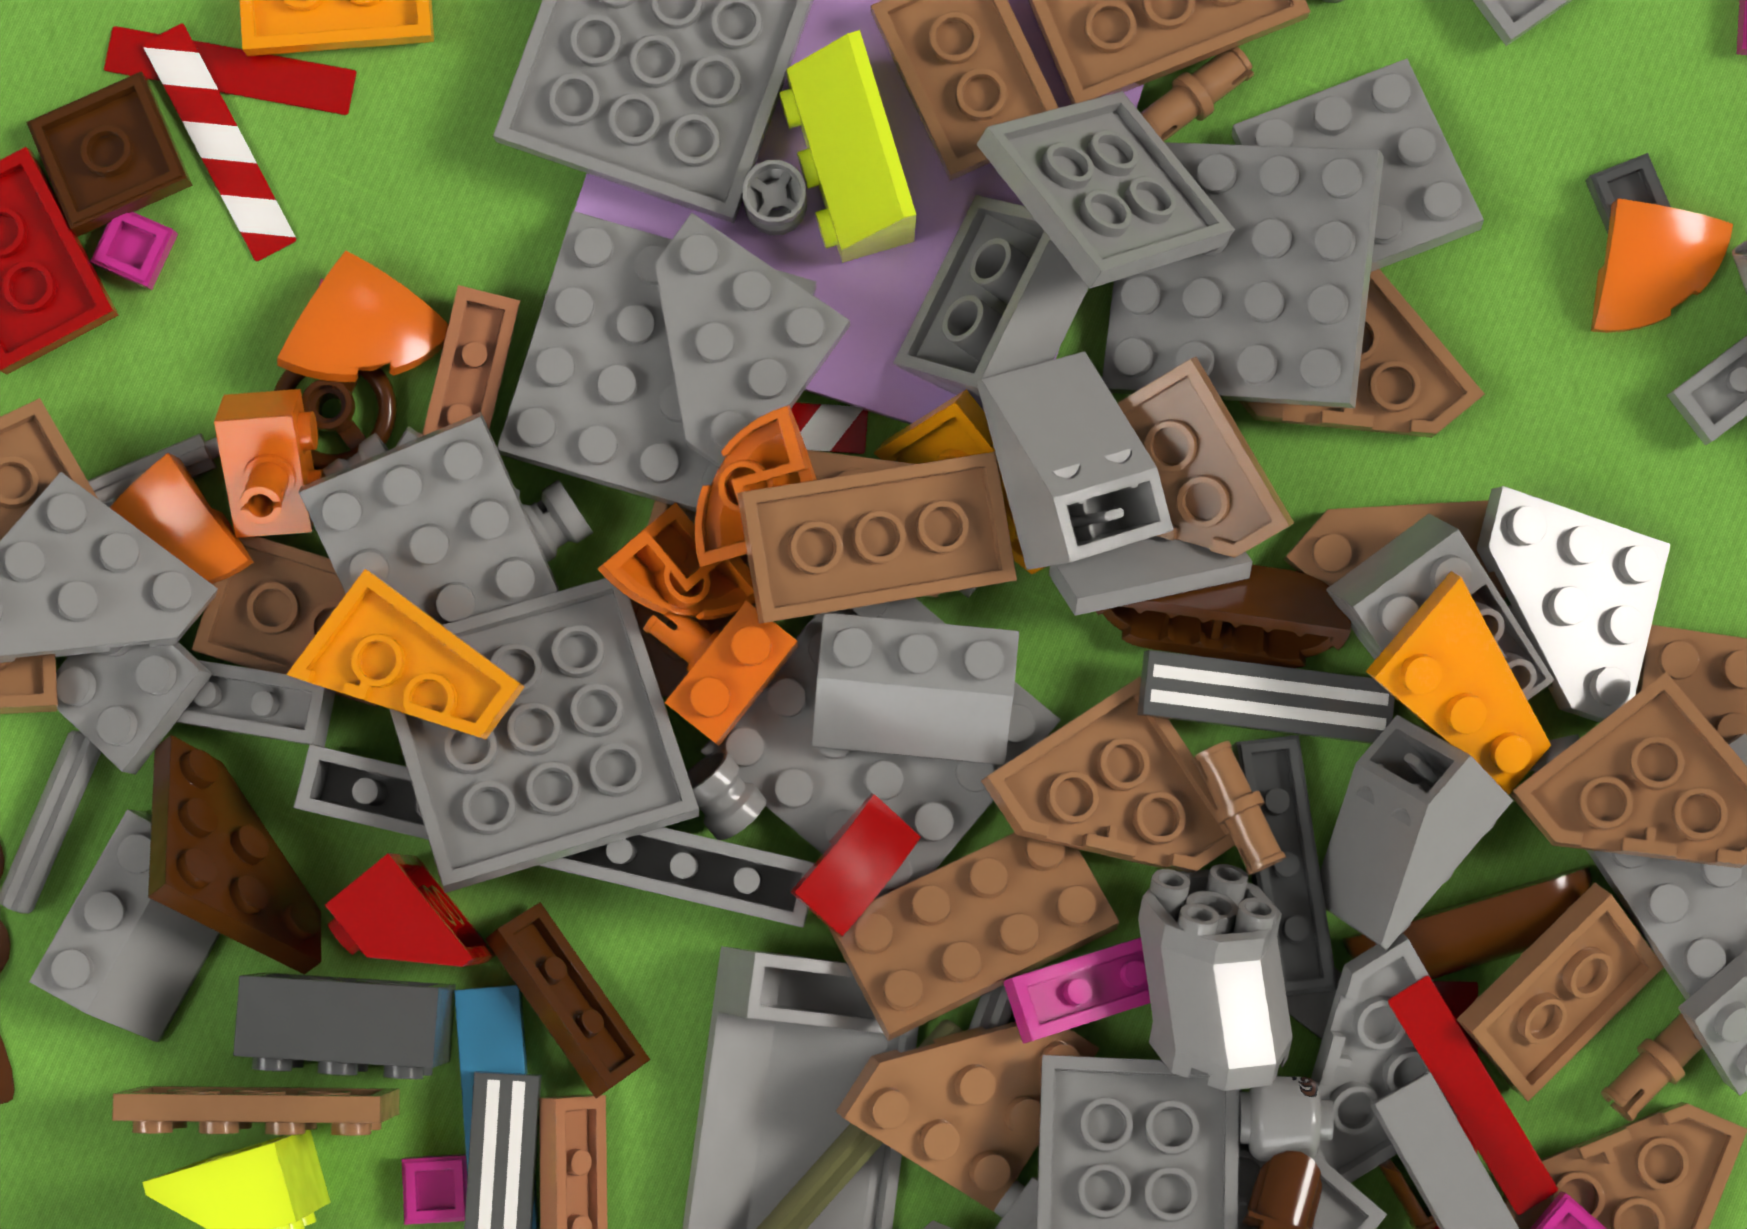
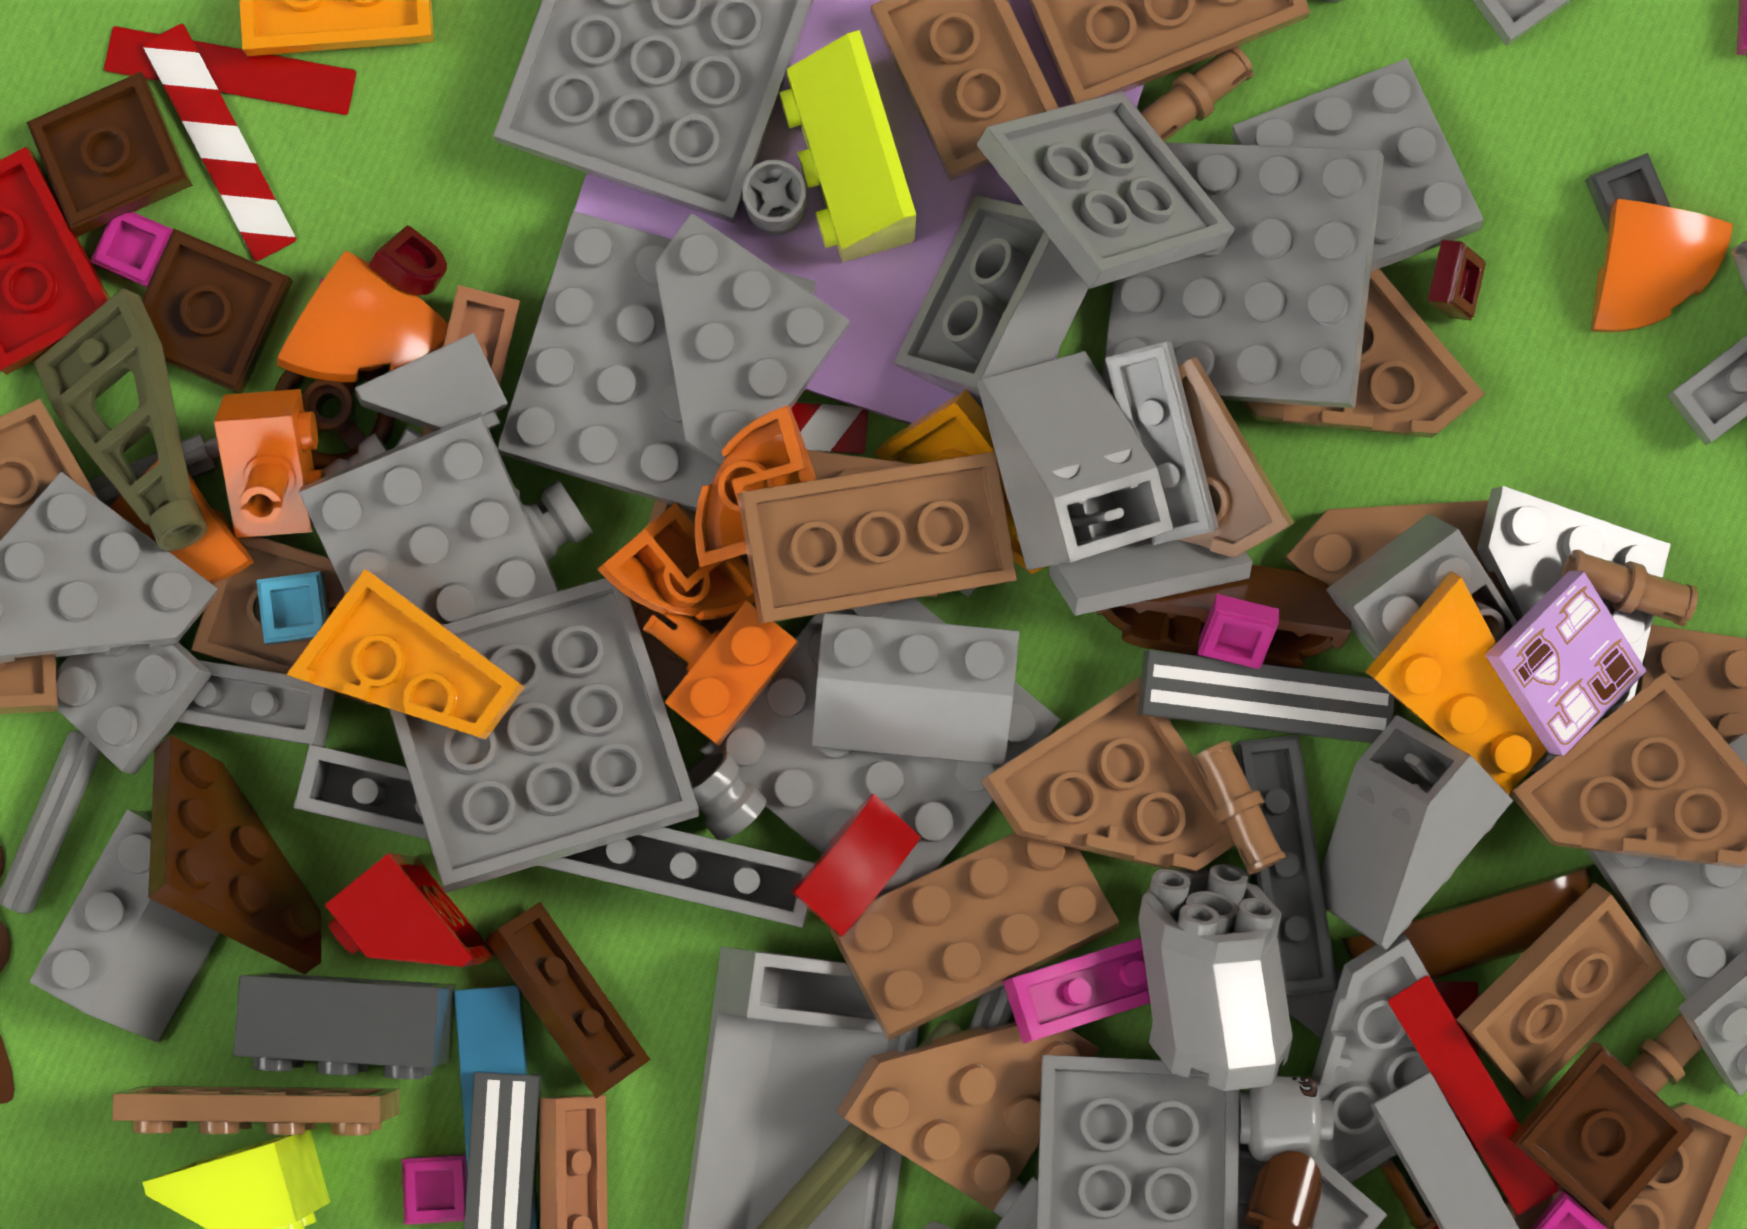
none -> olive plate [33,289,208,551]
none -> reddish brown tile [142,229,293,394]
none -> medium azure tile [256,571,329,645]
none -> light grey slope [355,333,508,432]
none -> dark red tile [369,225,447,295]
none -> light grey tile [1105,340,1219,545]
none -> dark pink tile [1198,594,1279,669]
none -> dark red tile [1427,240,1486,321]
none -> lavender tile [1485,570,1646,756]
none -> reddish brown tile [1509,1041,1694,1229]
none -> medium nougat pin [1561,549,1698,626]

